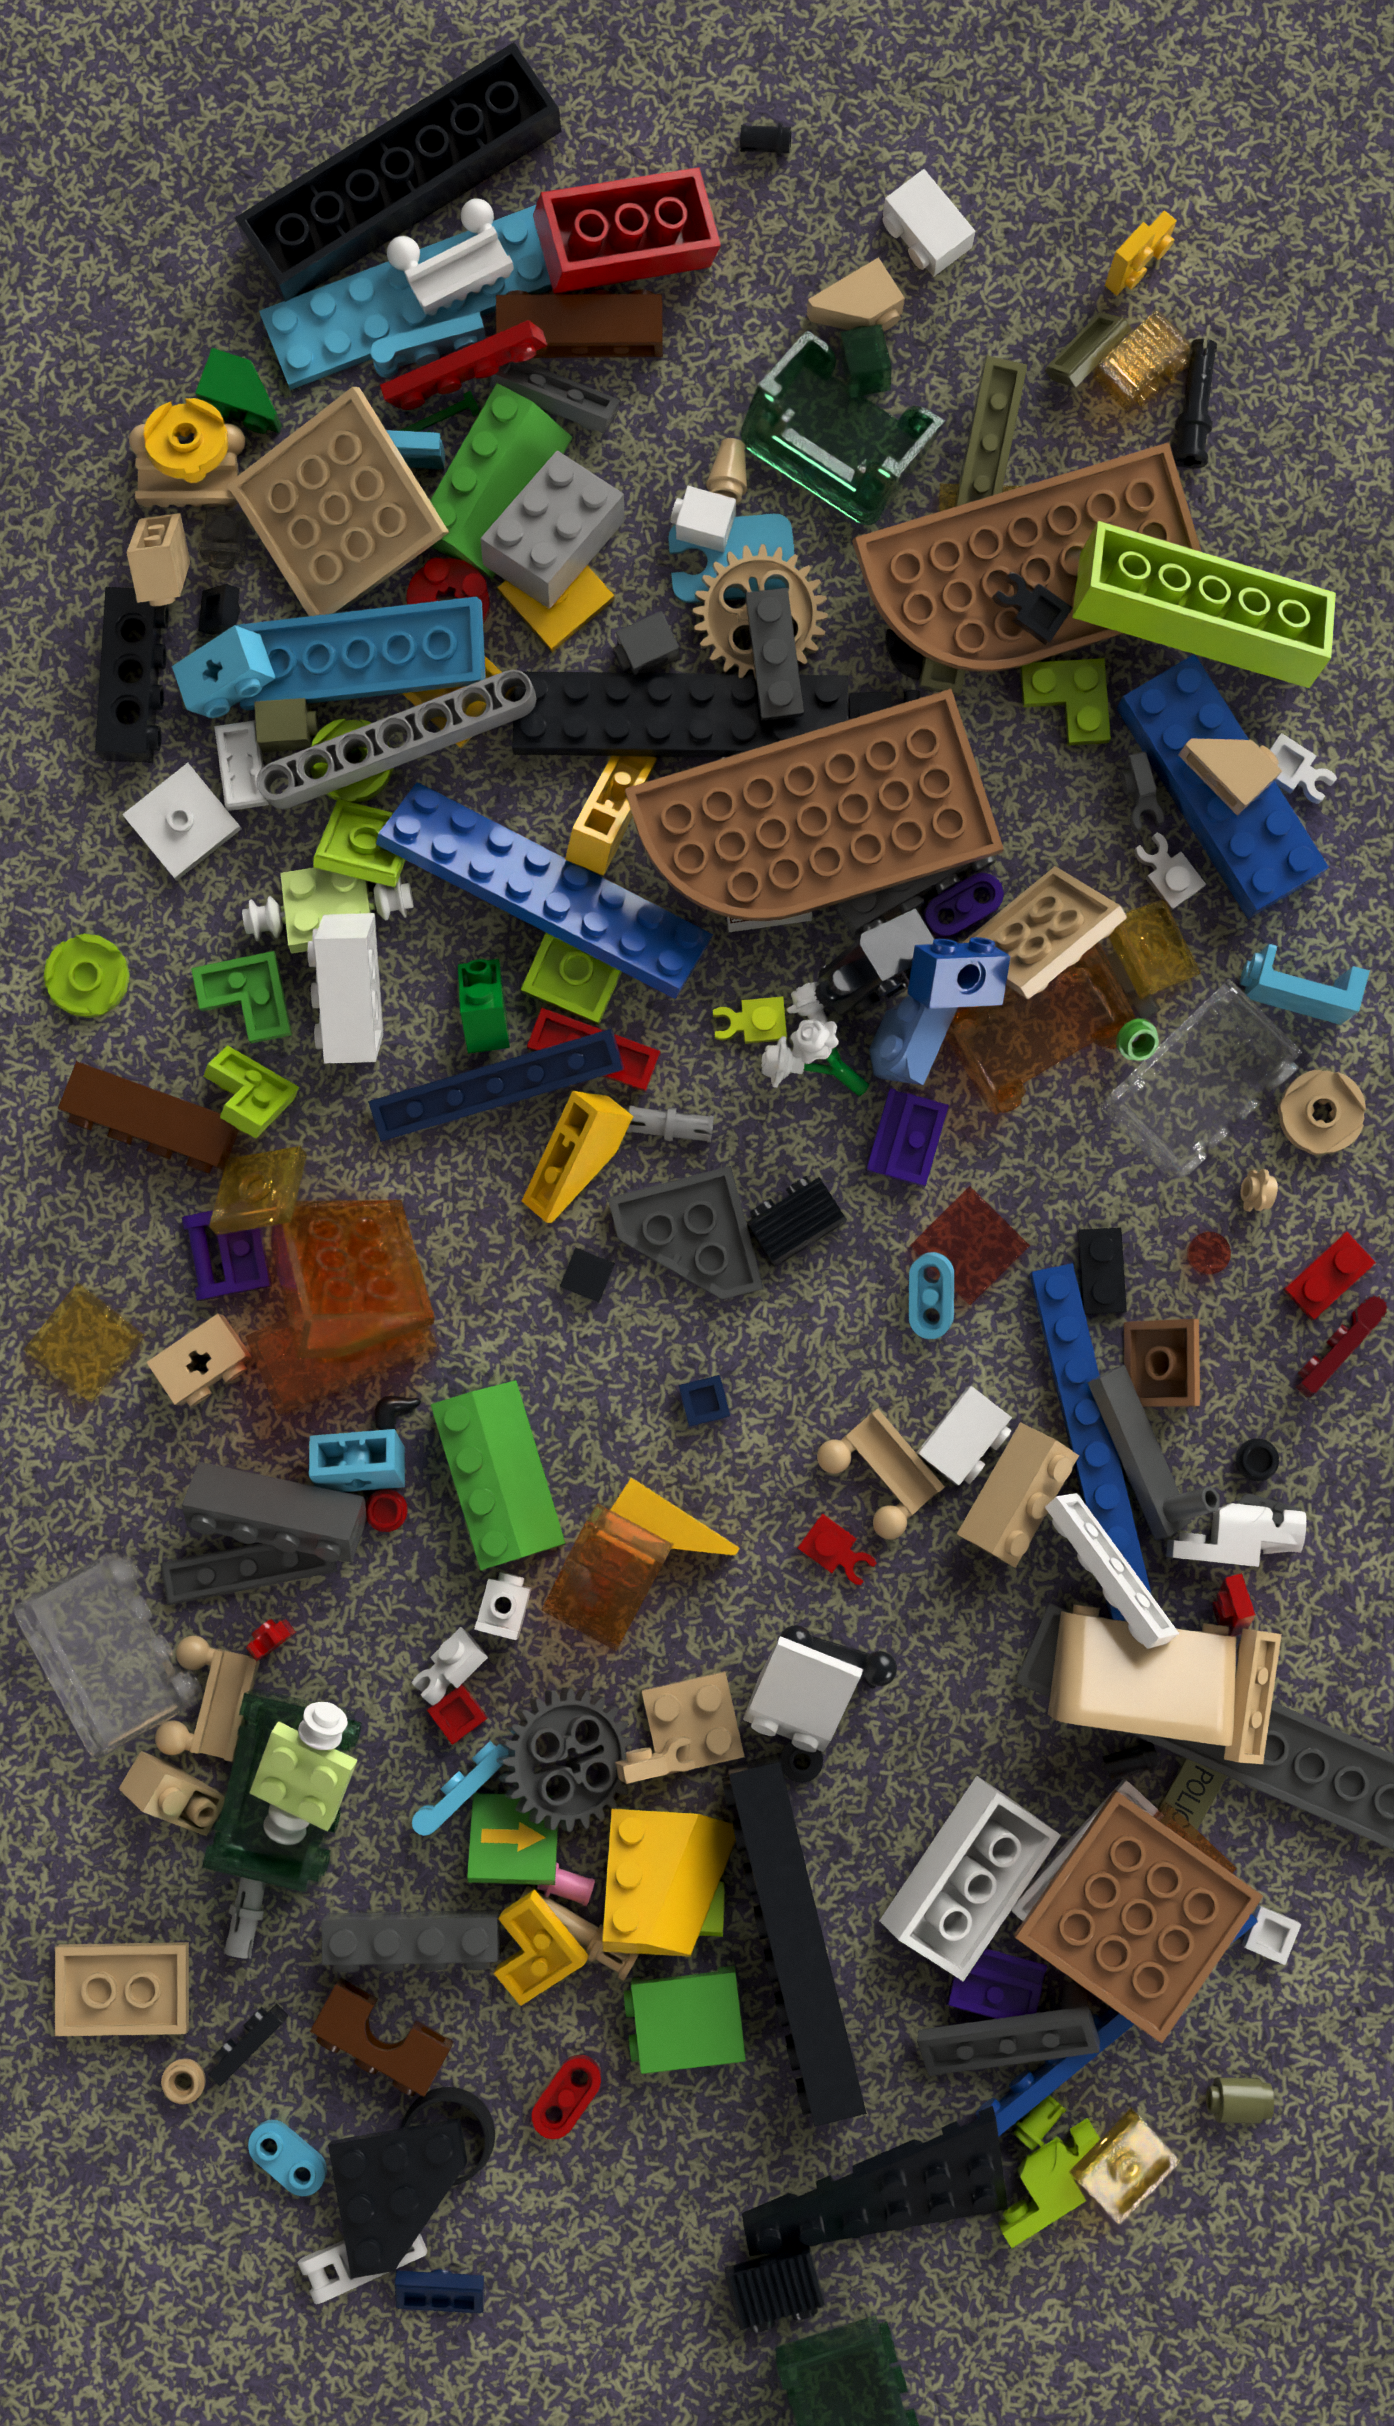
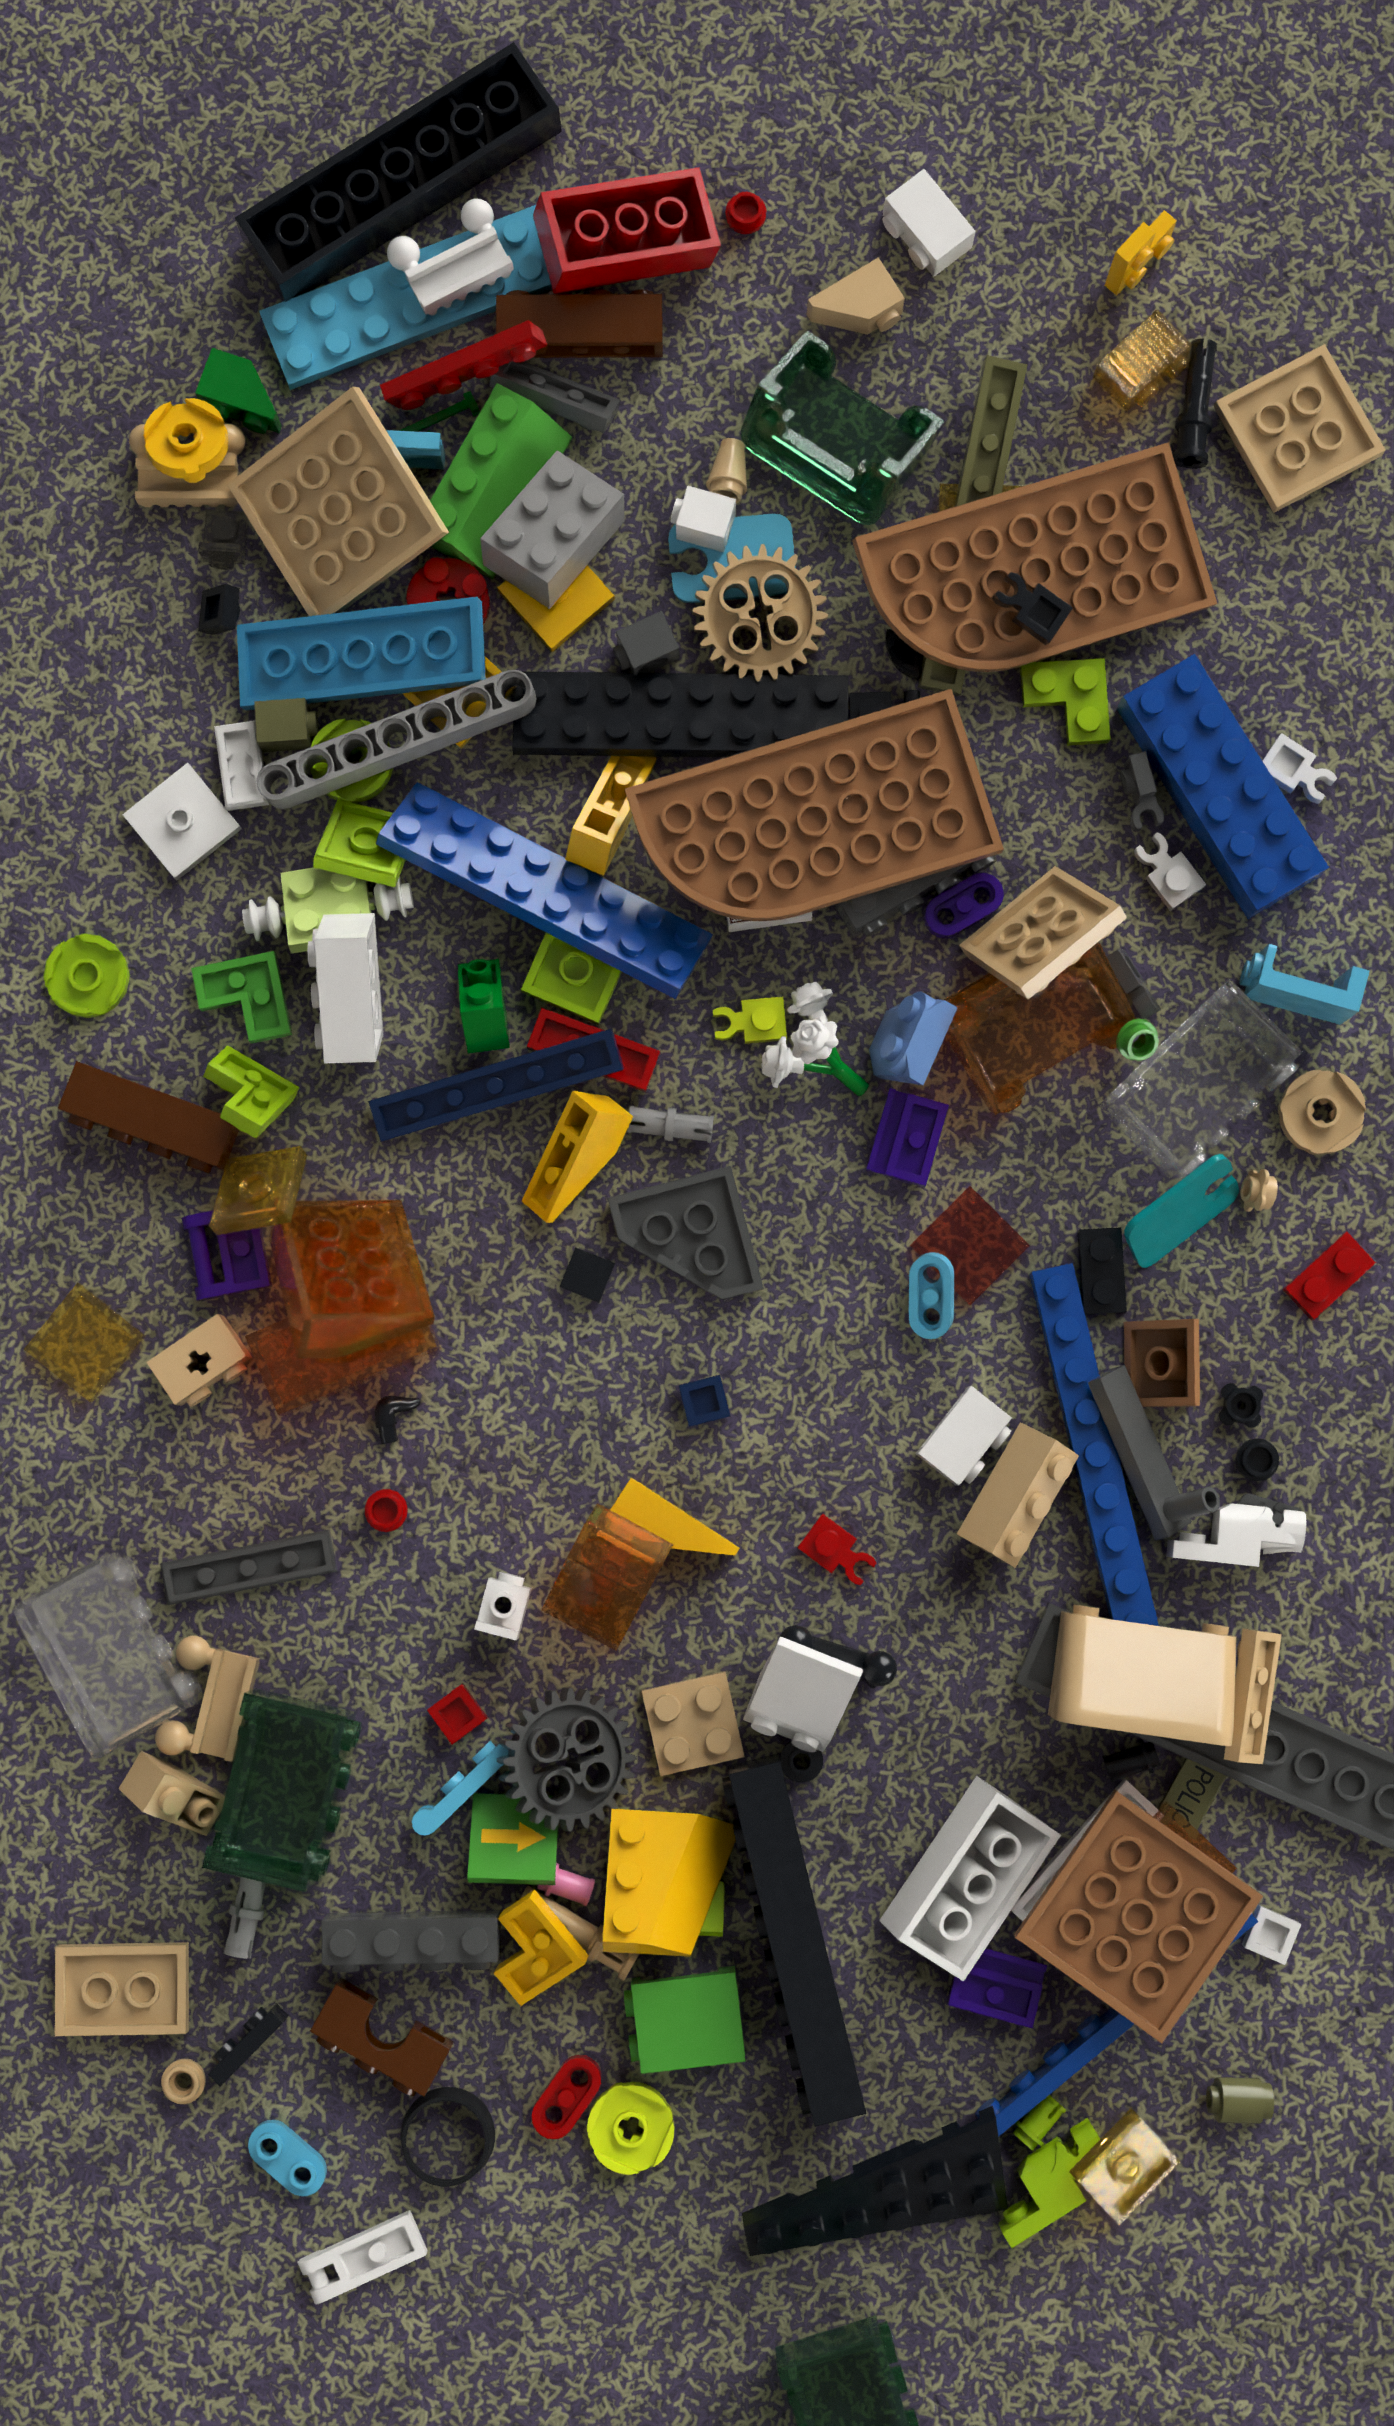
black brick [95,587,169,763] -> none
tan brick [127,513,190,606] -> none
medium azure brick [172,625,276,719] -> none
dark grey brick [182,1462,367,1563] -> none
red plate [246,1618,296,1662] -> none
yellowish green plate [250,1702,357,1845] -> none
medium azure brick [309,1429,405,1492] -> none
black plate [328,2118,467,2279] -> none
medium azure plate [370,312,486,378] -> none
dark blue plate [395,2269,485,2314] -> none
white plate [412,1627,488,1706] -> none
bright green slope [431,1380,566,1571] -> none
tan plate [615,1737,695,1784] -> none
black brick [725,2246,825,2333] -> none
black pin [740,122,792,157] -> none
dark grey plate [745,587,804,721] -> none
black brick [747,1176,847,1268] -> none
black hinge [814,908,934,1016] -> none
tan gear [817,1408,945,1540] -> none
clear green brick [840,324,892,398] -> none
blue brick [907,937,1011,1009] -> none
dark grey piece [917,1982,1100,2076] -> none
olive tile [1045,312,1132,388] -> none
white plate [1045,1493,1179,1649] -> none
lime brick [1072,521,1336,688] -> none
clear yellow tile [1108,899,1201,999] -> none
tan slope [1178,738,1282,816] -> none
clear red tile [1187,1232,1231,1275] -> none
red plate [1212,1573,1256,1636] -> none
dark red hinge [1296,1295,1388,1398] -> none
none -> neon yellow plate [587,2081,675,2175]
none -> red plate [725,192,766,234]
none -> teal piece [1124,1154,1239,1268]
none -> tan plate [1213,344,1386,513]
none -> black plate [1219,1383,1263,1428]

